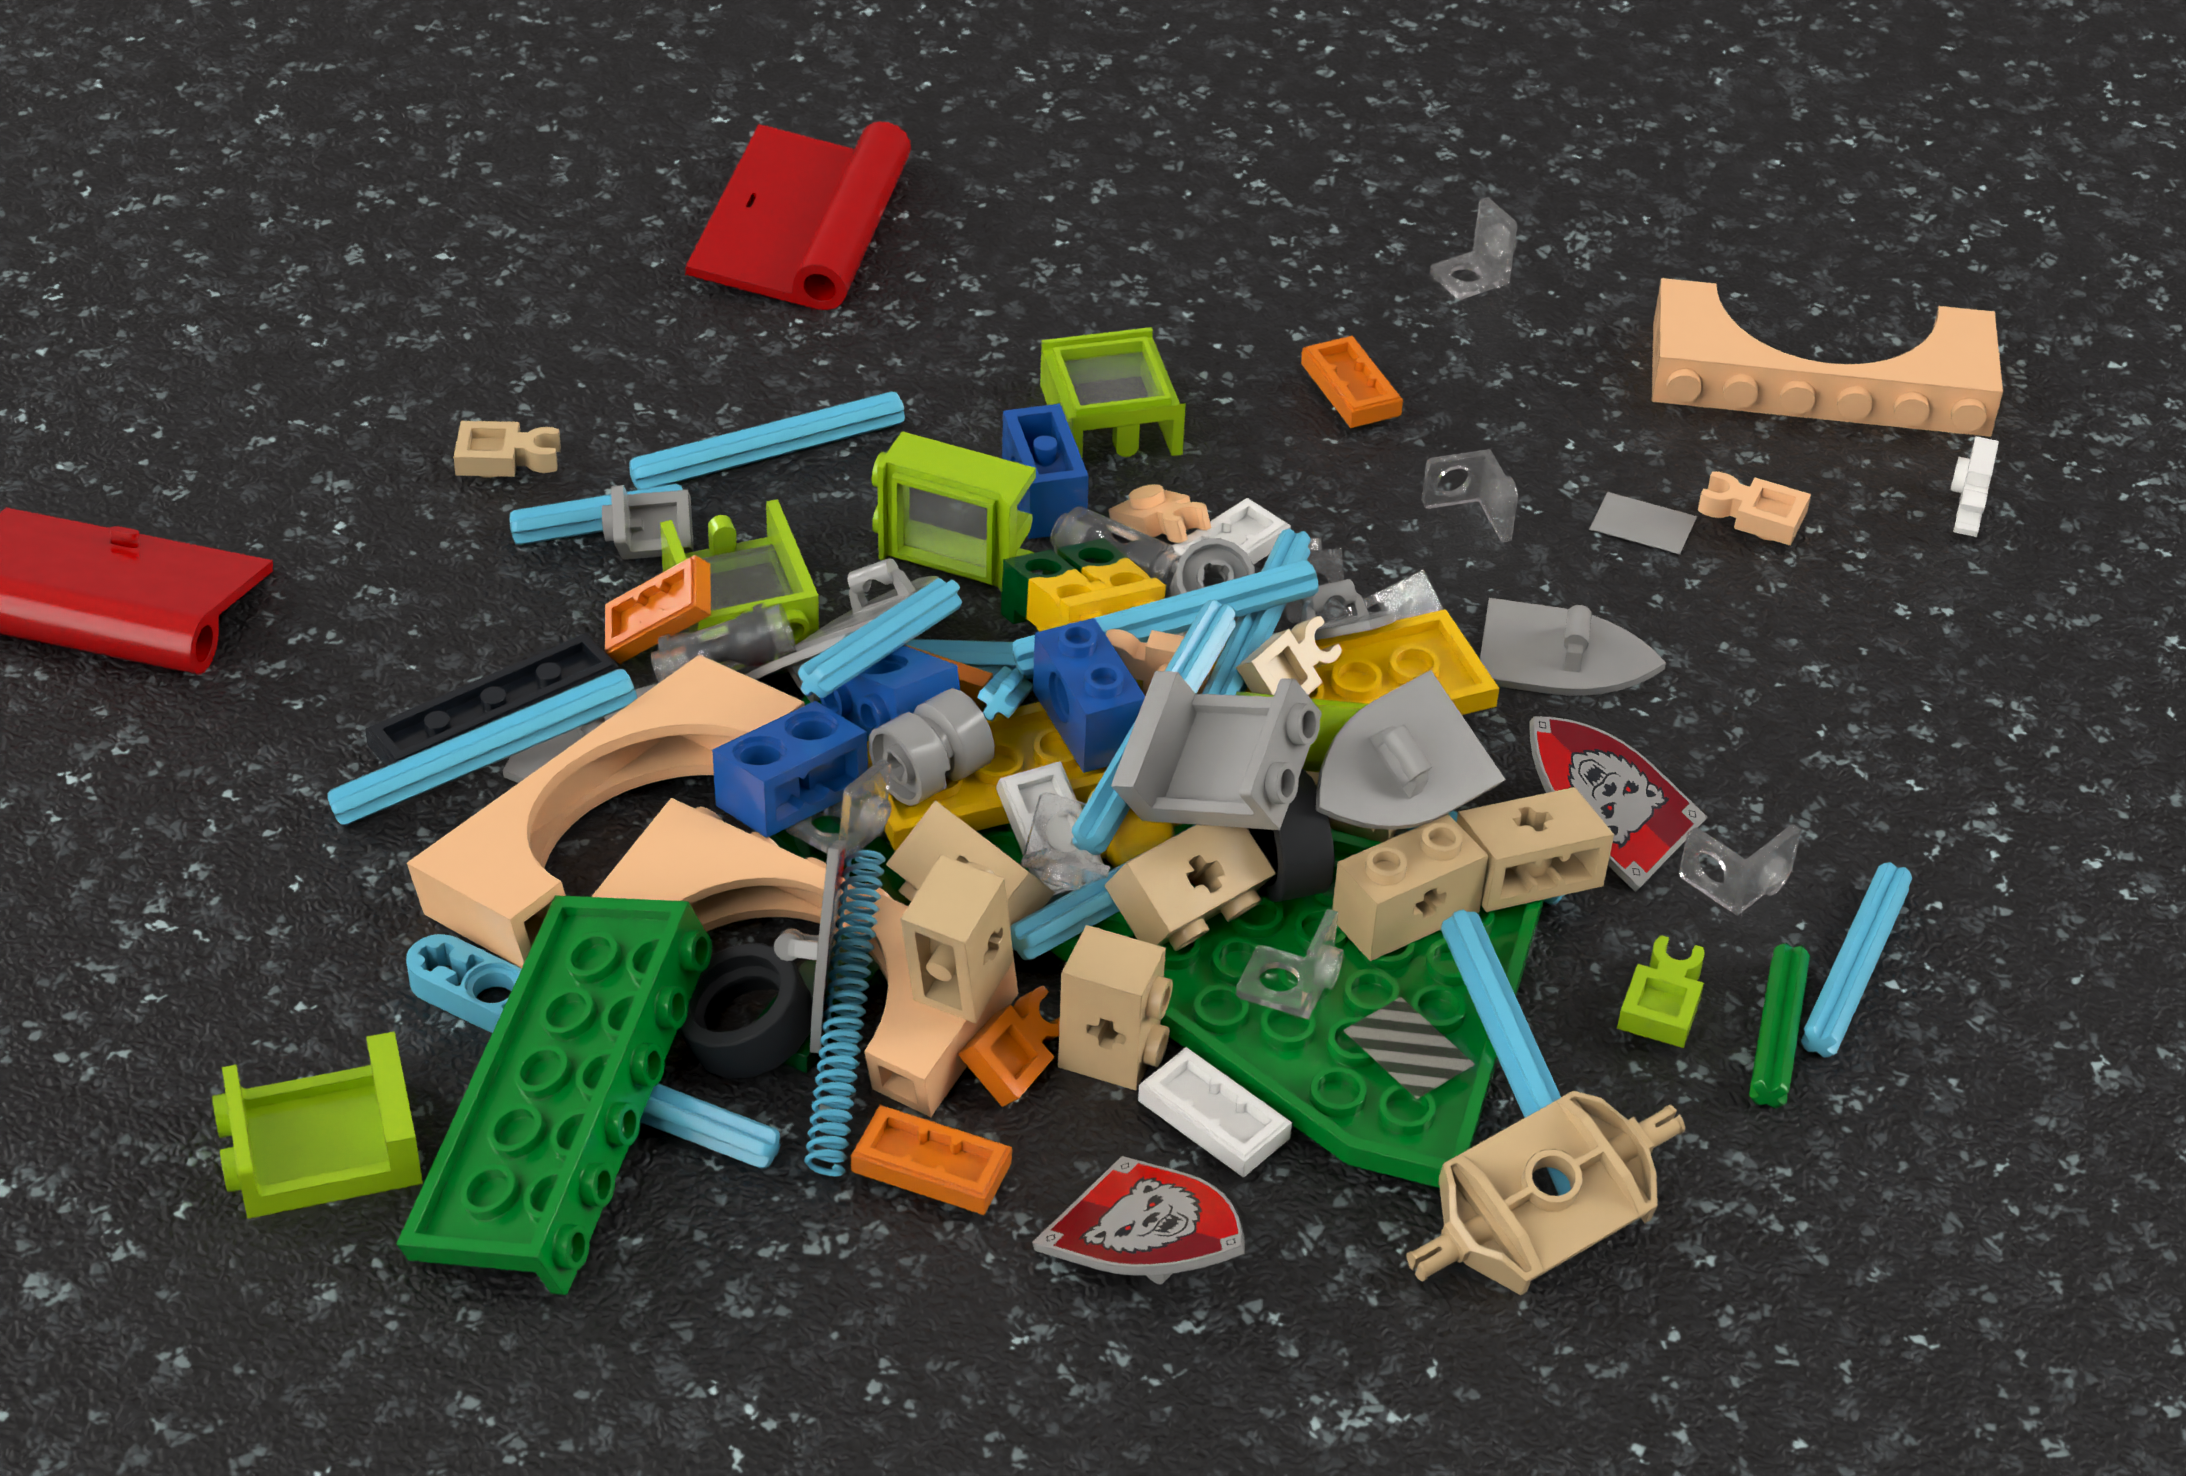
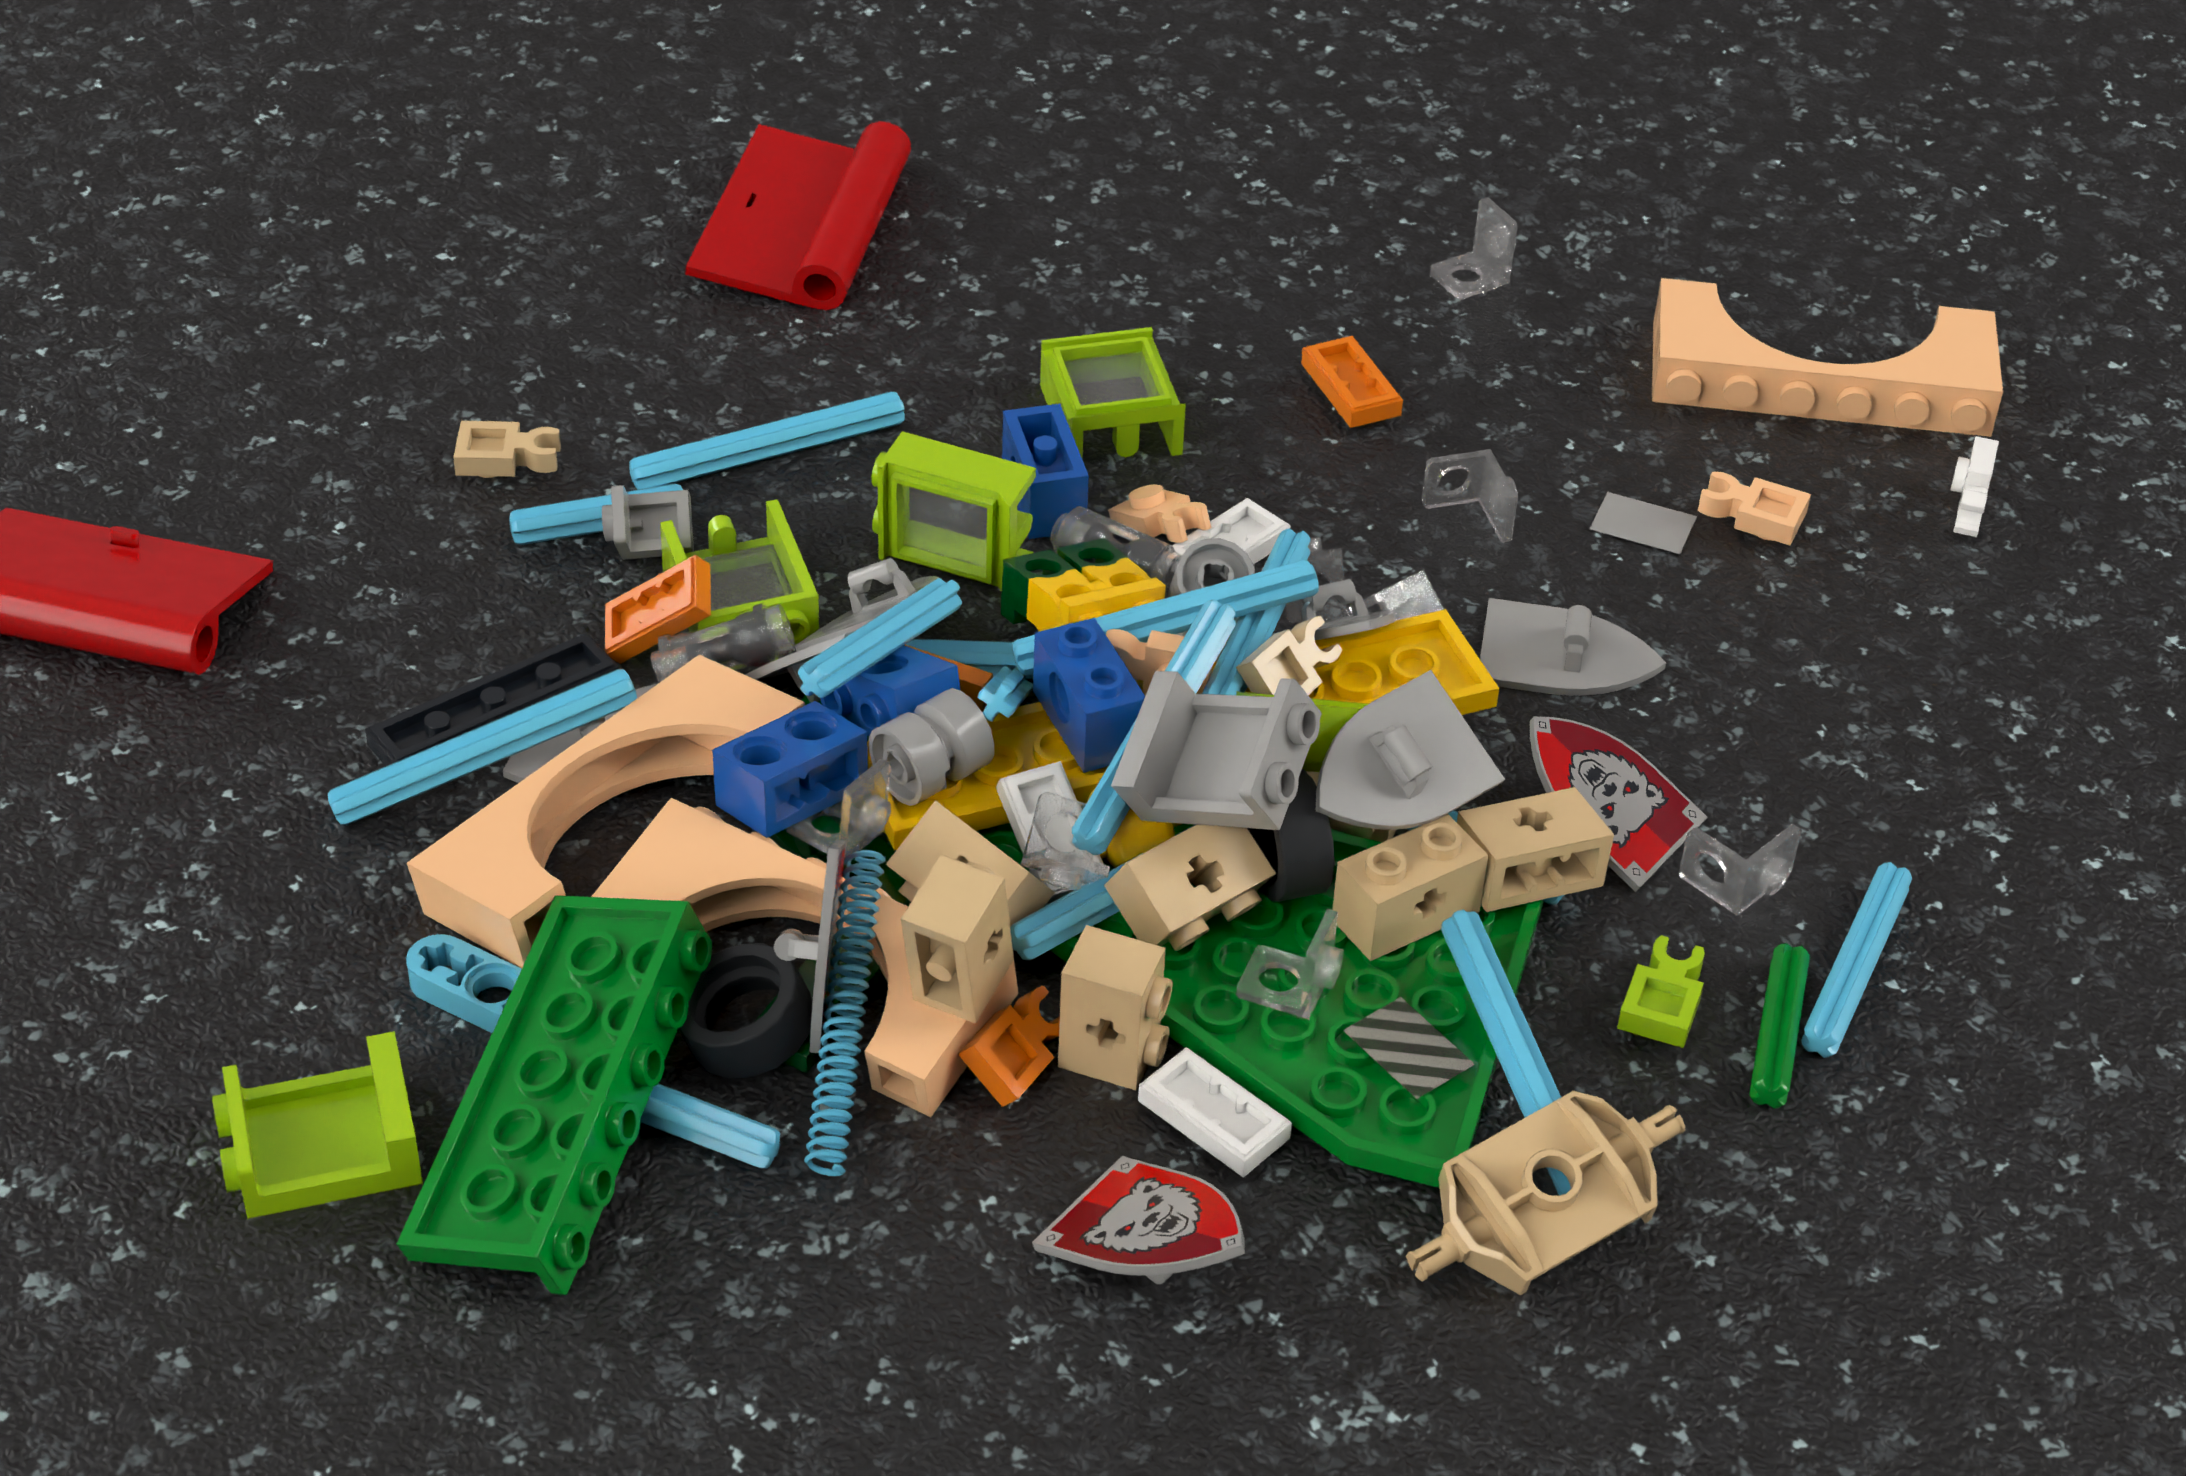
orange plate [851,1105,1012,1215] -> none

